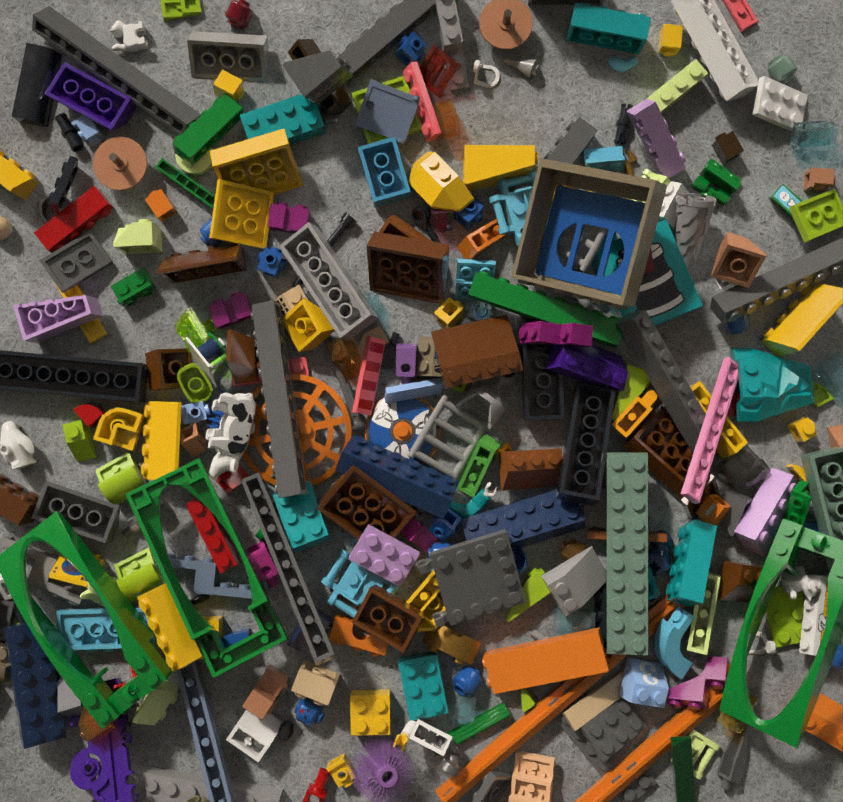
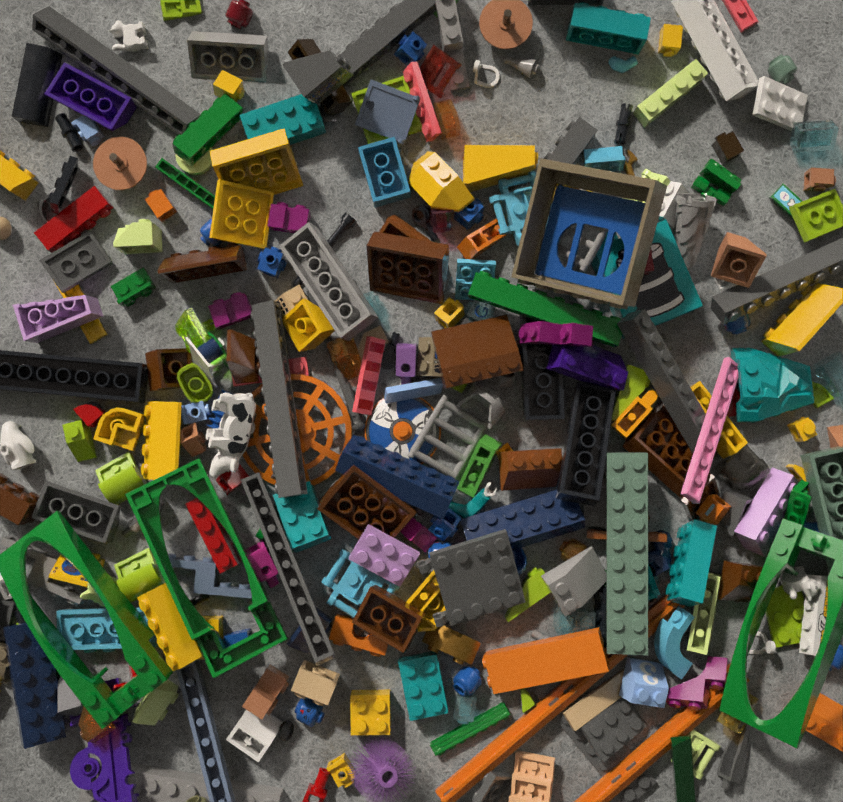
torso [393,719,460,777] -> none
lavender wedge [626,99,686,178] -> none

